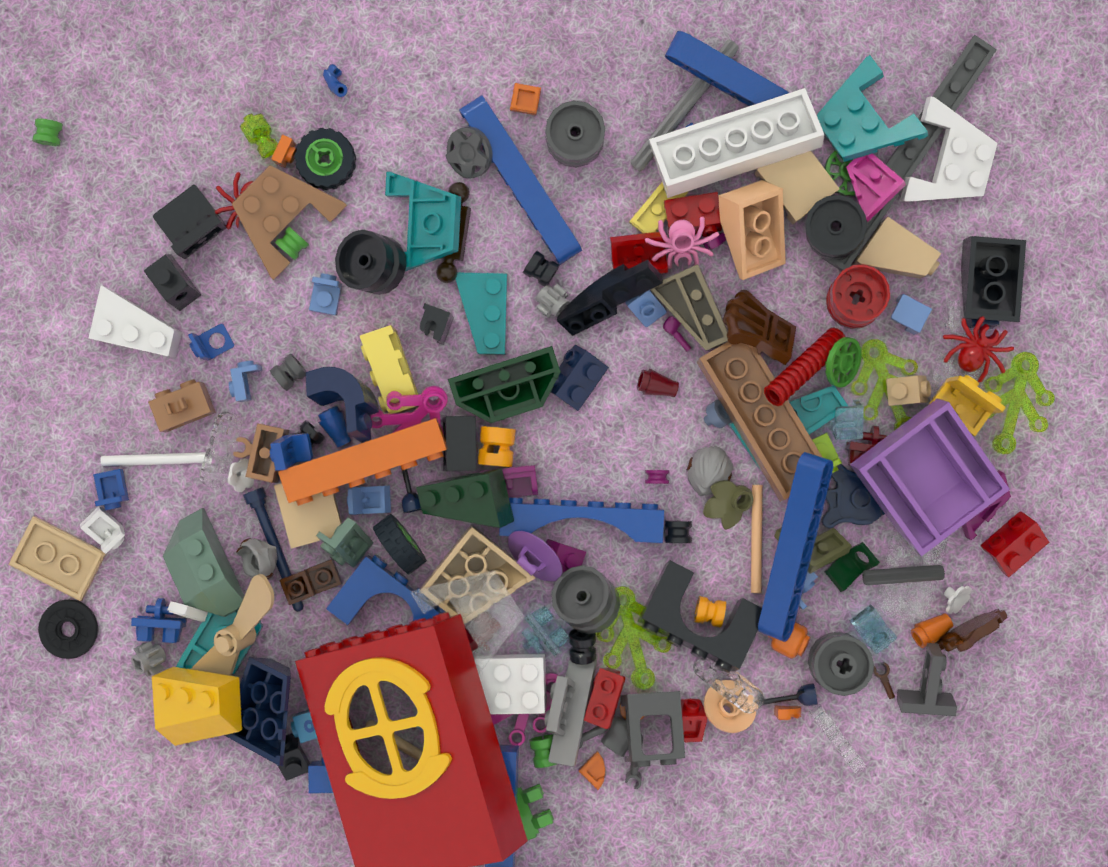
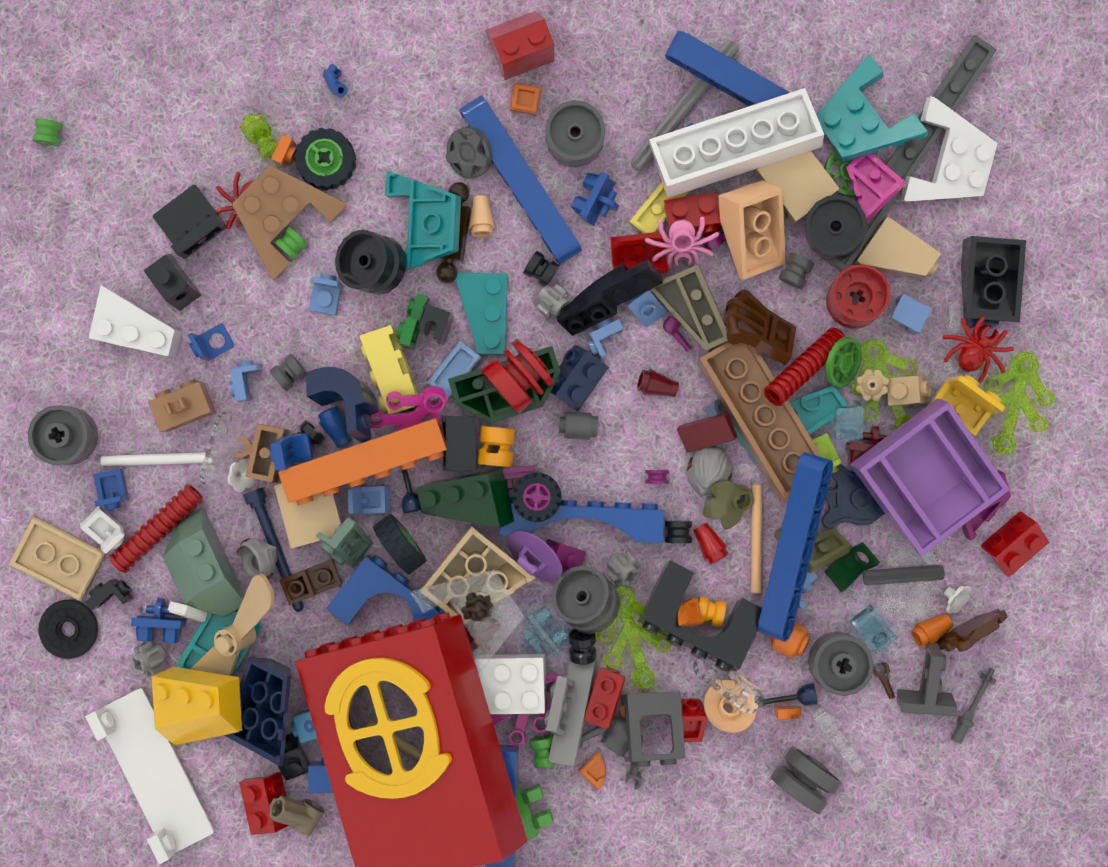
none -> dark grey wheel [28,405,98,465]
none -> black bracket [85,578,134,610]
none -> white bracket [85,688,215,864]
none -> red piece [109,484,203,573]
none -> red bracket [239,772,289,835]
none -> dark tan piece [269,796,325,836]
none -> green plate [396,293,429,350]
none -> light blue tile [427,341,481,399]
none -> dark brown plant [461,592,493,621]
none -> light nougat cone [468,195,495,238]
none -> red wheel [481,339,554,414]
none -> red slope [485,11,554,80]
none -> black wheel [512,472,562,522]
none -> dark grey brick [559,412,598,440]
none -> blue hips [571,172,620,226]
none -> medium blue bracket [587,318,624,359]
none -> light grey gear [606,552,641,586]
none -> dark red tile [677,412,737,453]
none -> orange tile [678,598,703,627]
none -> red cone [693,523,729,565]
none -> dark grey wheel [770,746,842,814]
none -> dark grey wheel [778,253,814,289]
none -> tan plant [856,369,889,401]
none -> dark grey piece [951,668,996,744]

